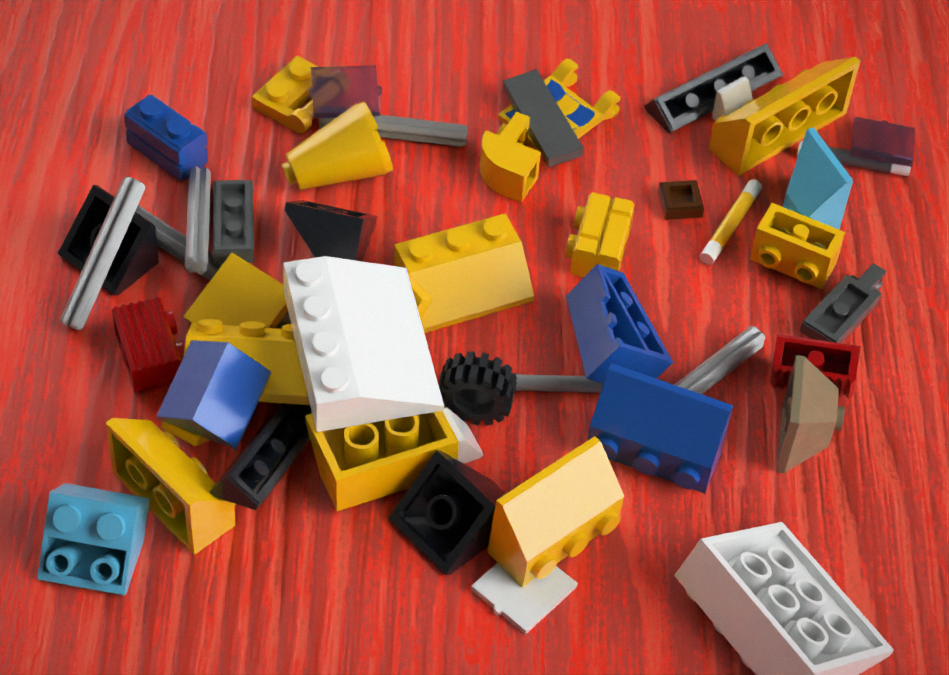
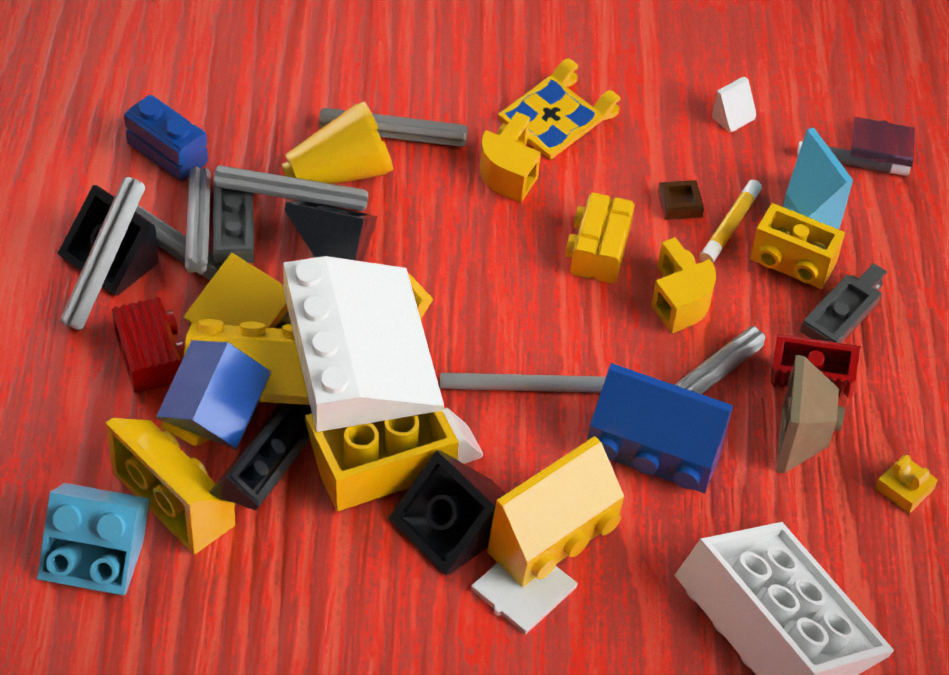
yellow plate [251,55,350,133] -> none
piece [308,65,382,118] -> none
yellow slope [394,213,534,333] -> none
black tyre [439,352,517,425] -> none
dark grey tile [503,69,583,168] -> none
blue wedge [566,264,673,384] -> none
black slope [644,43,784,133] -> none
yellow slope [709,57,860,176] -> none
none -> light grey axle [213,165,368,211]
none -> yellow brick [651,237,716,334]
none -> yellow tile [875,454,938,514]

